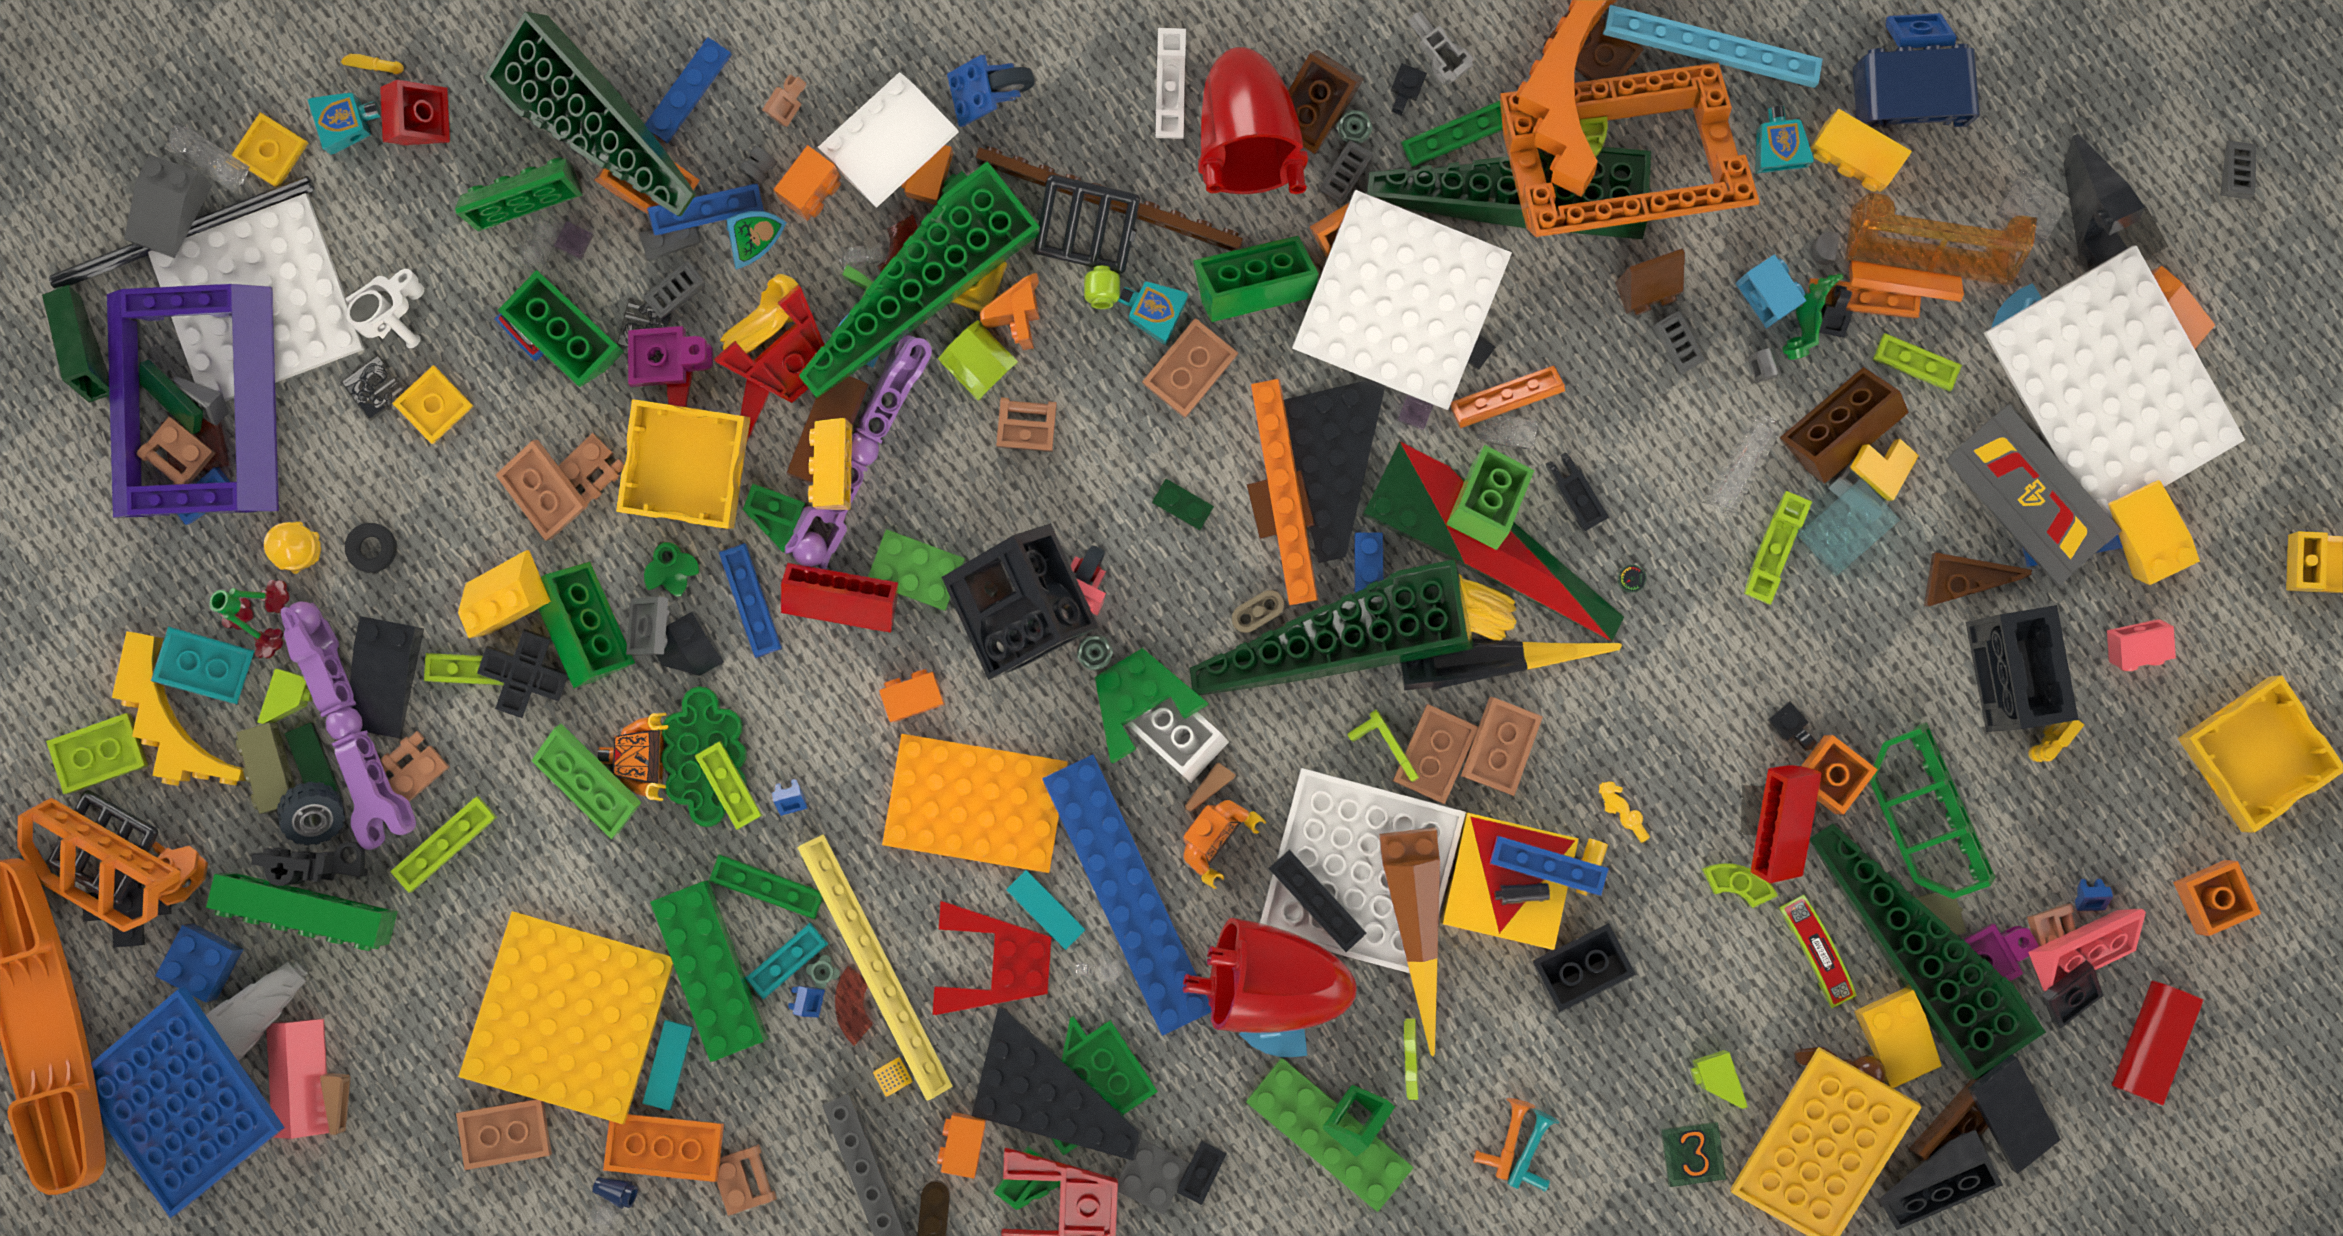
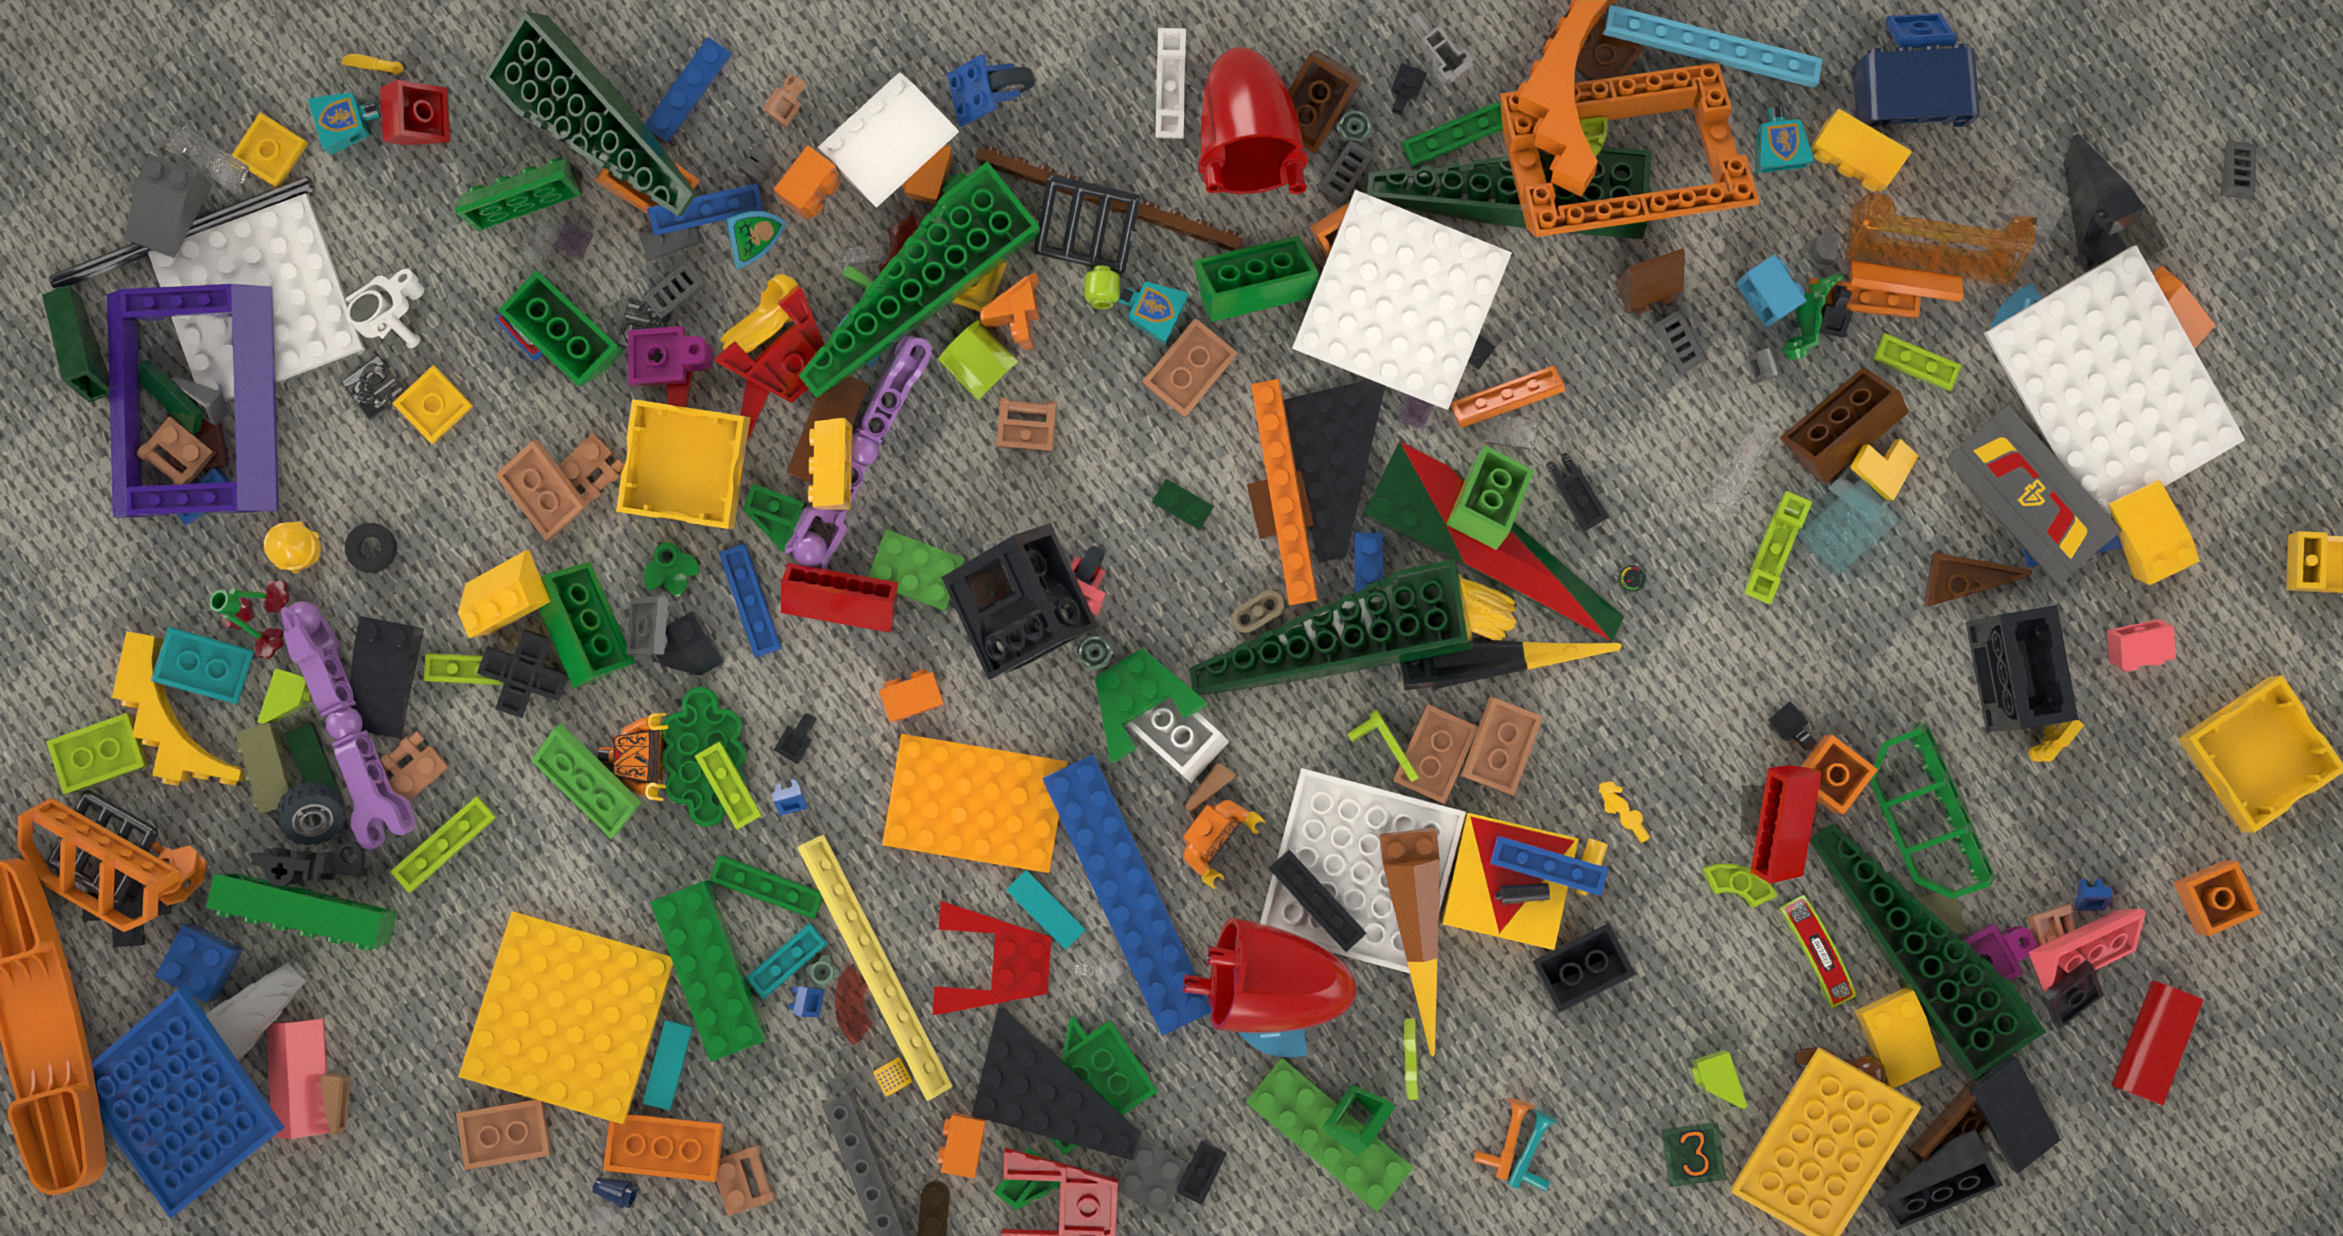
none -> black plate [774,713,817,764]

